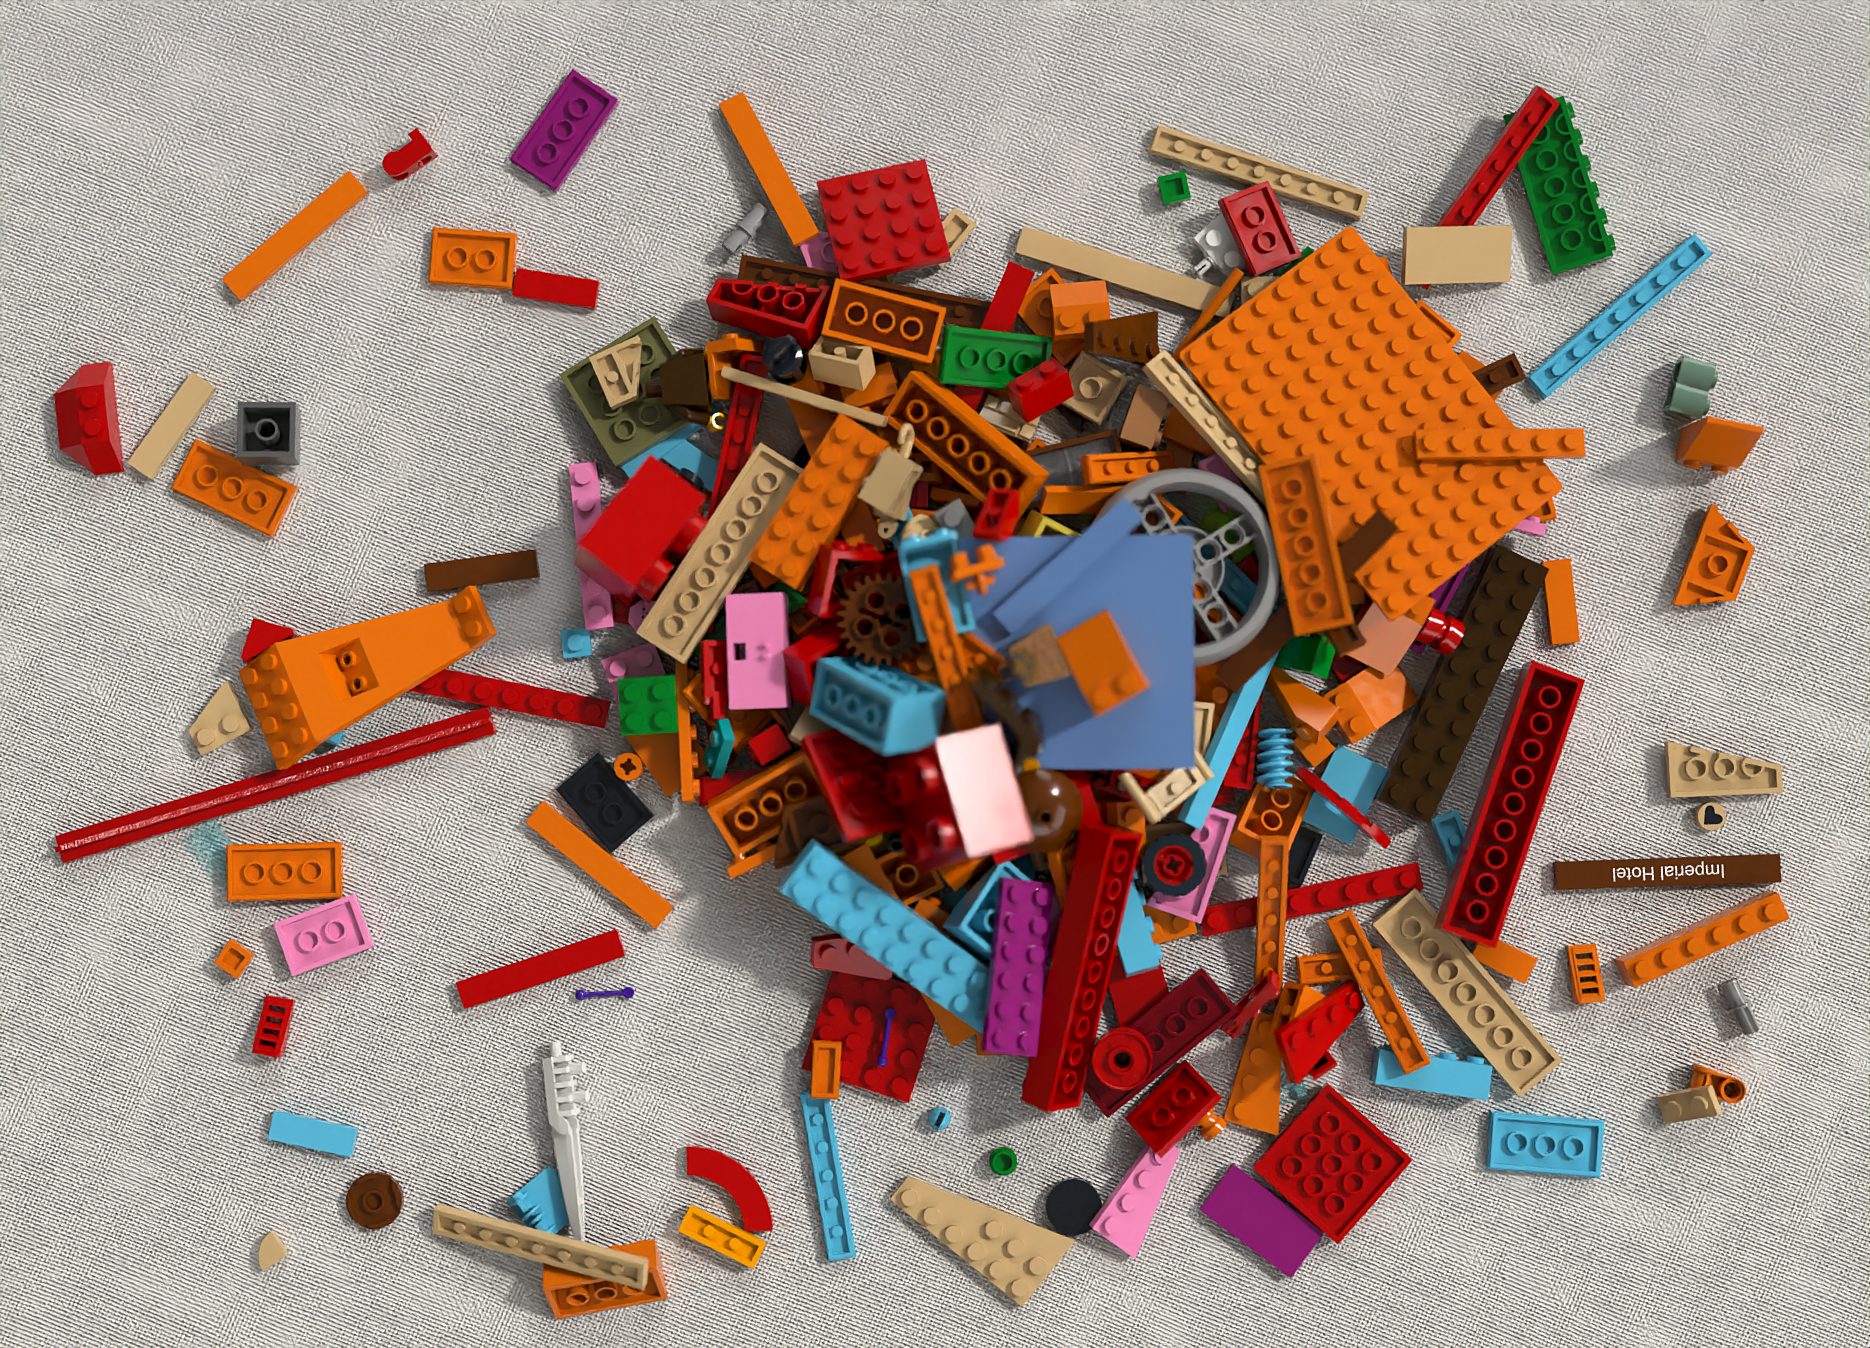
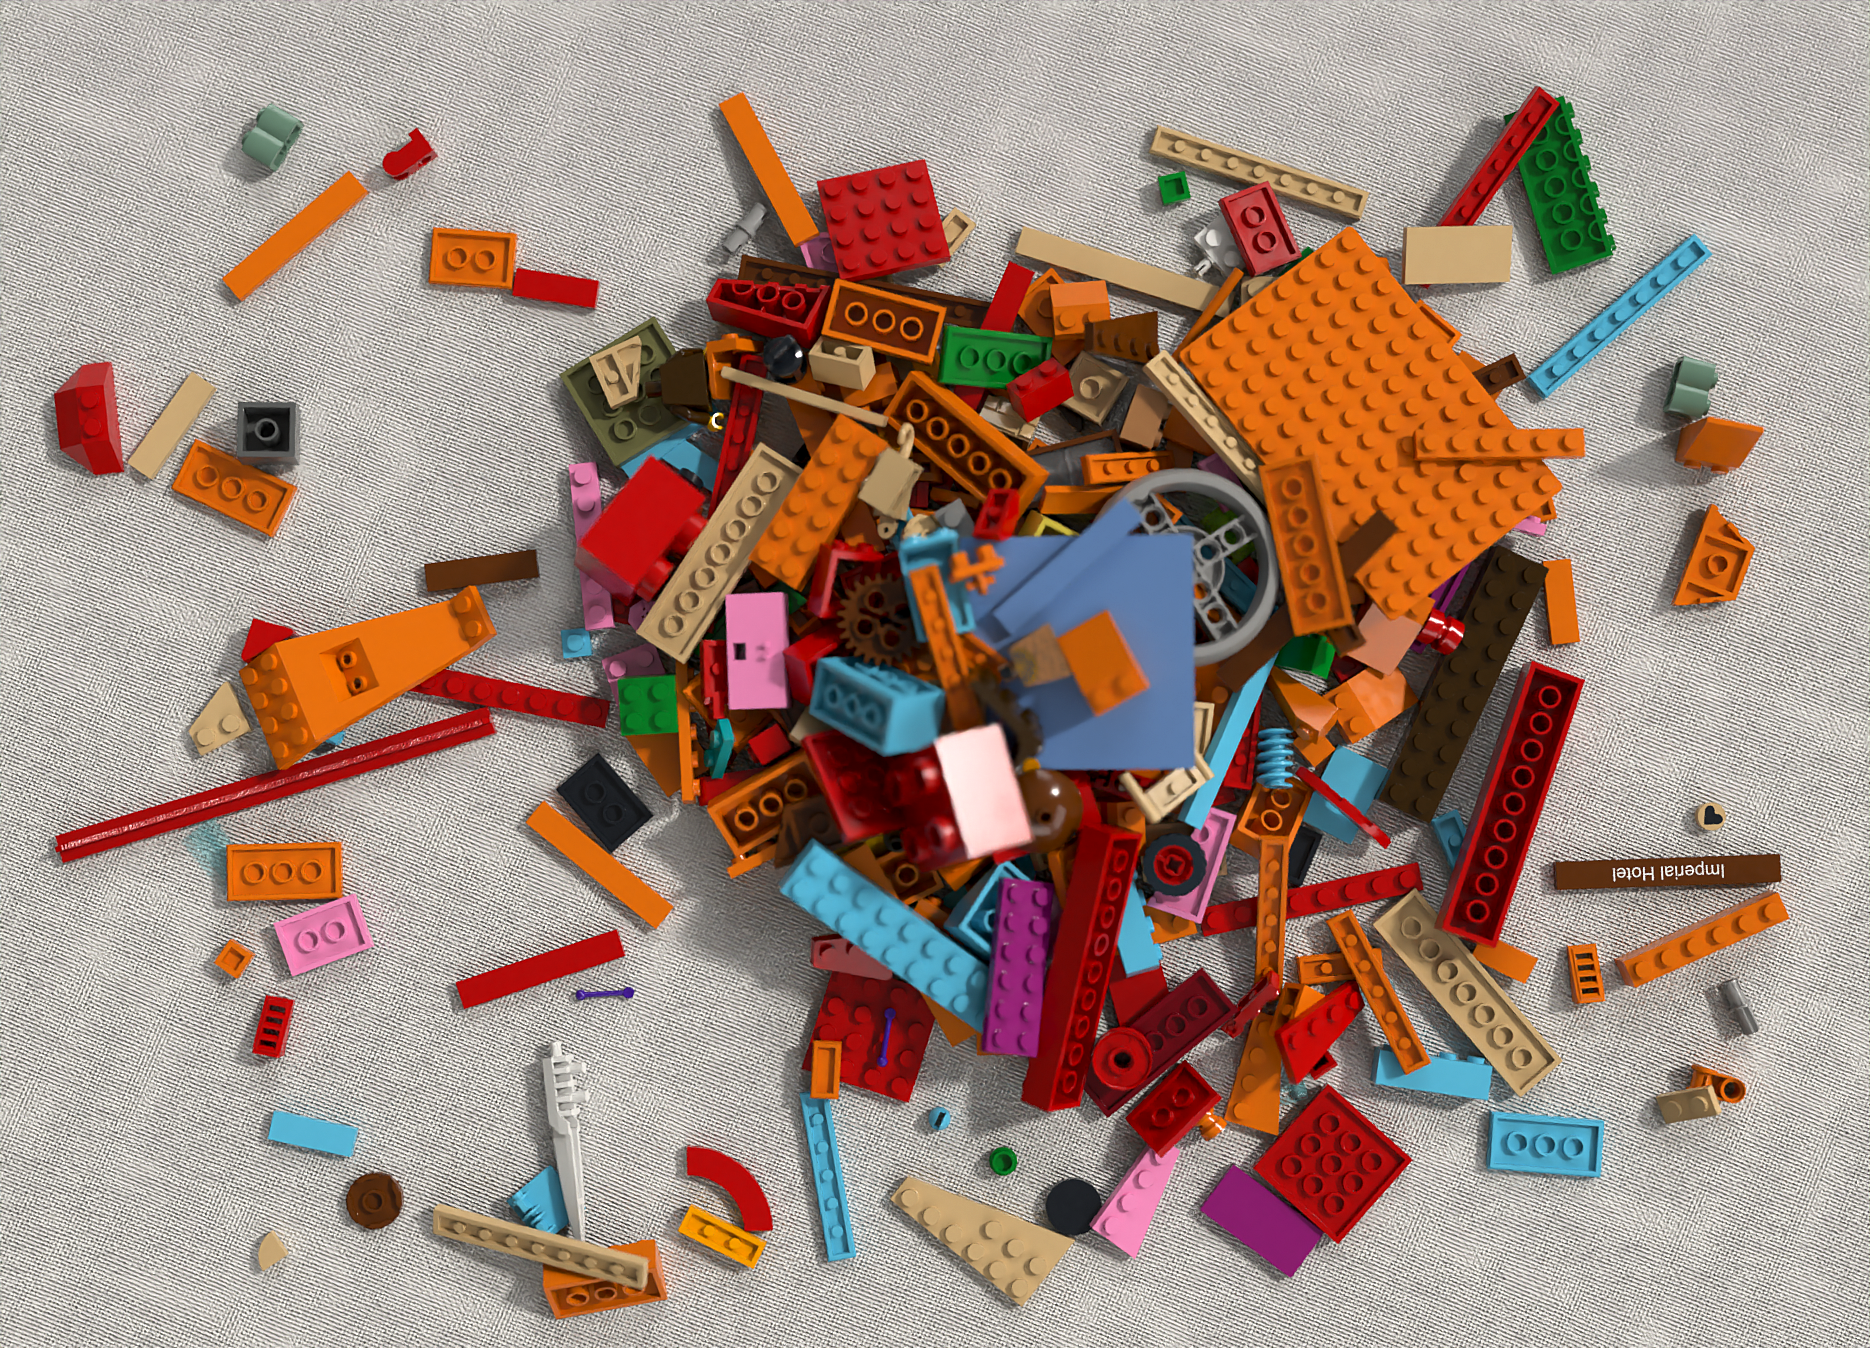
magenta tile [509,69,619,193] -> none
orange wheel [614,753,645,781] -> none
tan wing [1664,741,1783,798] -> none
none -> sand green brick [241,103,304,172]

